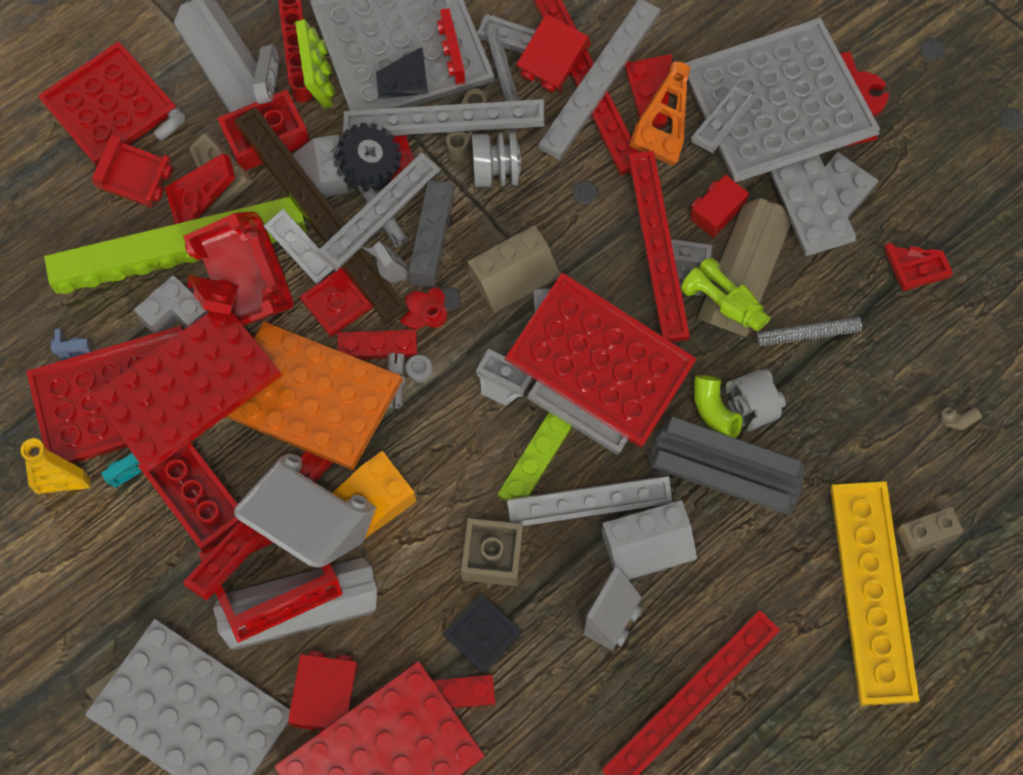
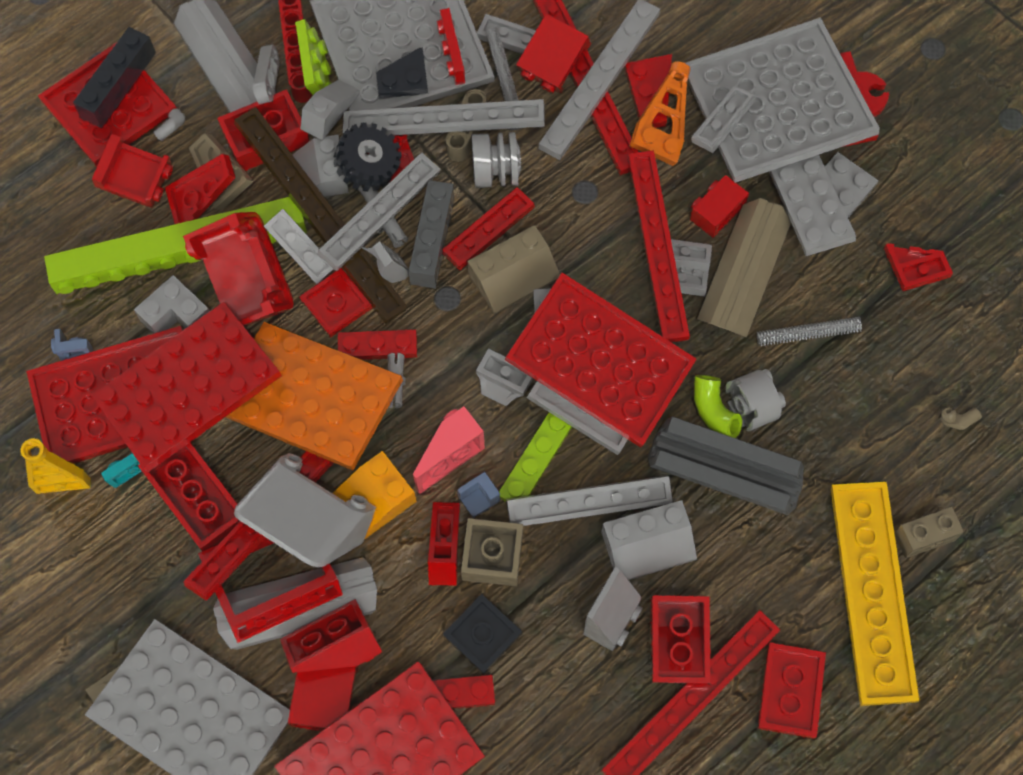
red wing [187,275,239,315] -> none
red plate [400,287,447,329] -> none
light grey tile [406,355,432,383] -> none
lime piece [681,258,770,331] -> none
none -> black brick [73,27,156,128]
none -> red slope [280,599,382,673]
none -> light grey slope [301,80,360,140]
none -> coral slope [413,407,485,495]
none -> red slope [428,502,460,586]
none -> red plate [442,187,535,271]
none -> sand blue panel [457,472,500,518]
none -> red slope [651,596,711,683]
none -> red plate [758,643,826,739]

